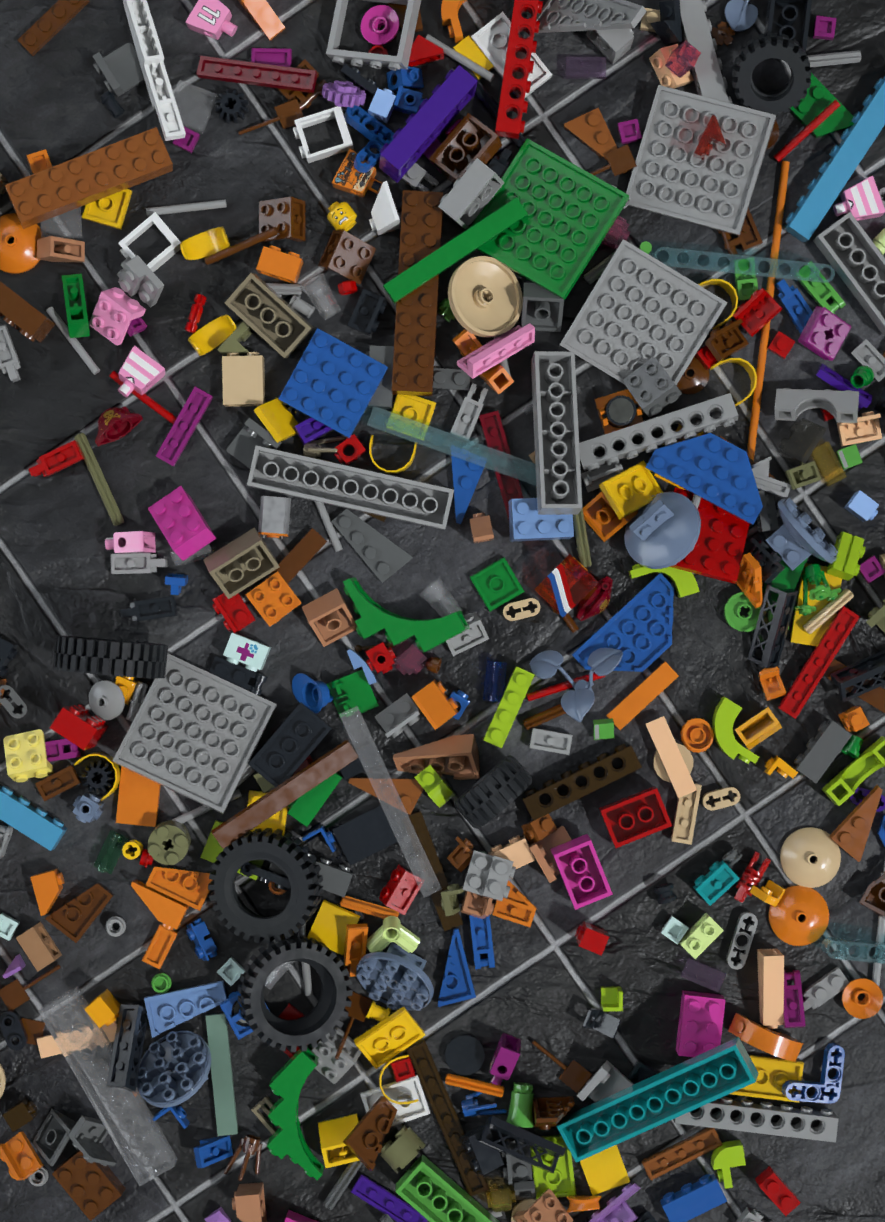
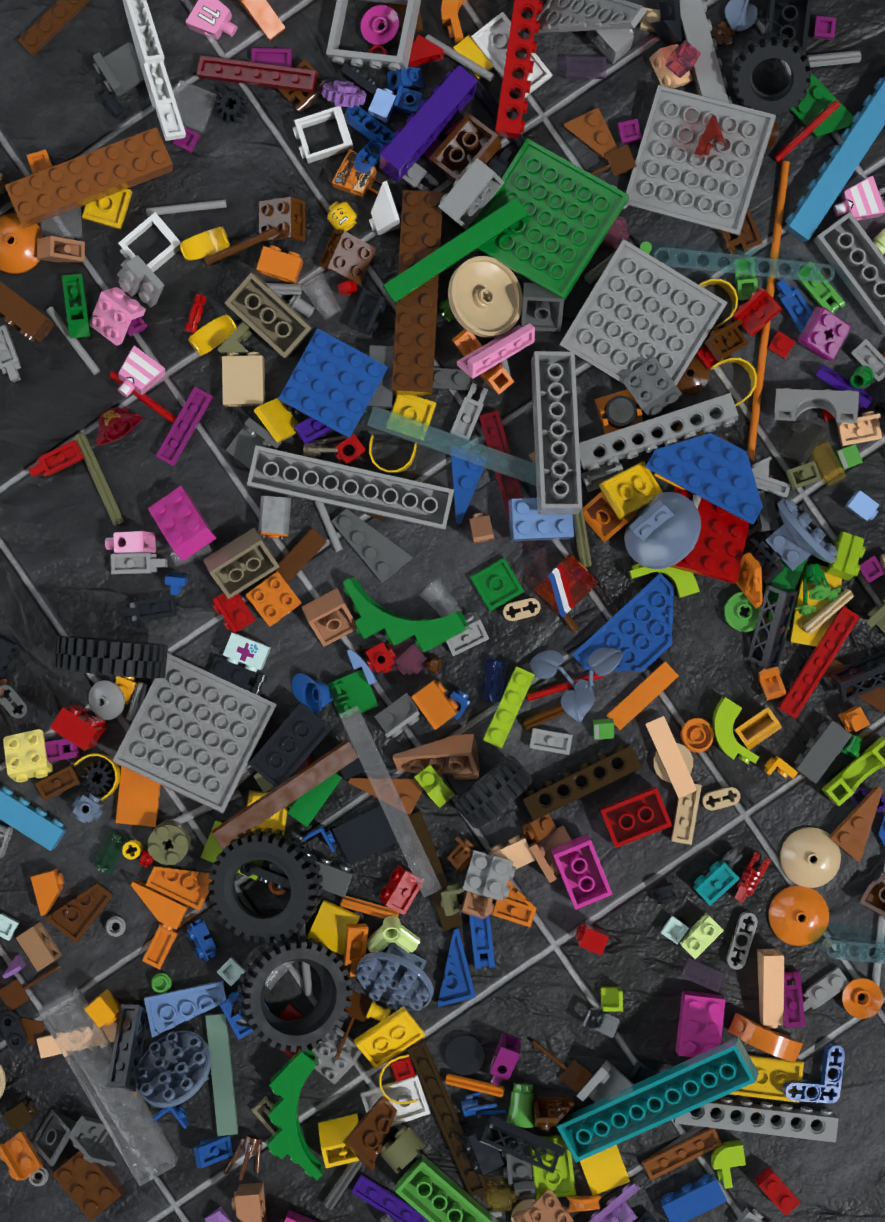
reddish brown piece [238,98,304,135] -> none
dark red hat [576,576,613,622] -> none
light orange bracket [750,880,785,907] -> none

